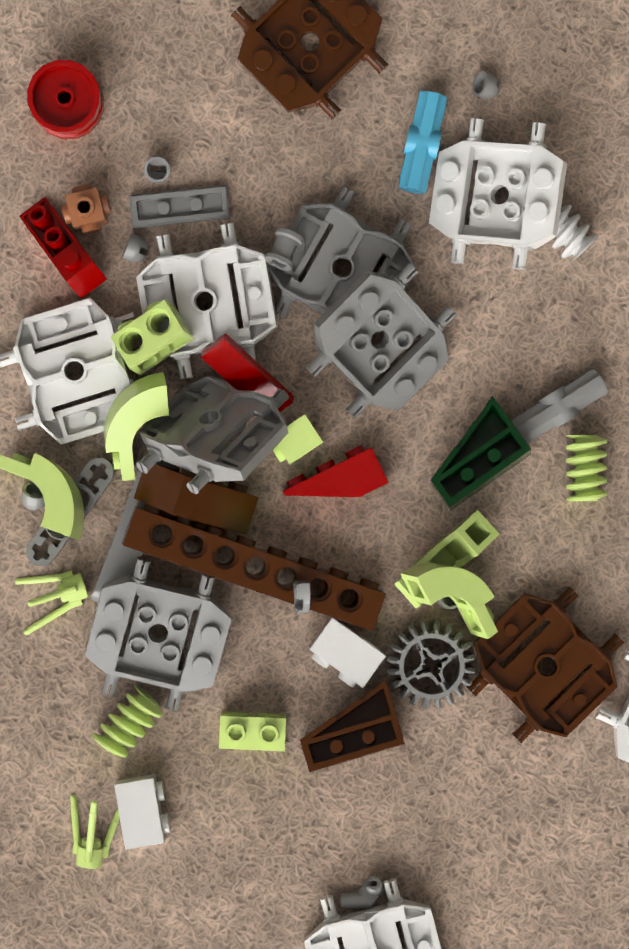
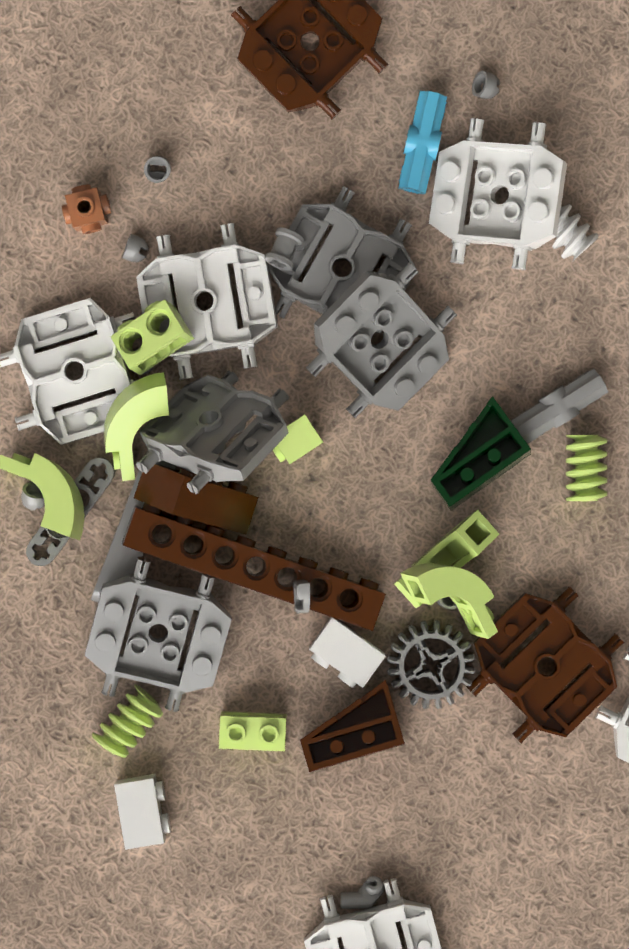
yellowish green plant [15,570,89,635] -> none
red slope [19,197,107,299] -> none
red wheel [27,60,104,139] -> none
yellowish green plant [70,794,120,869] -> none
light grey tile [129,185,231,229] -> none
red tile [201,333,294,412] -> none
red slope [283,445,389,497] -> none

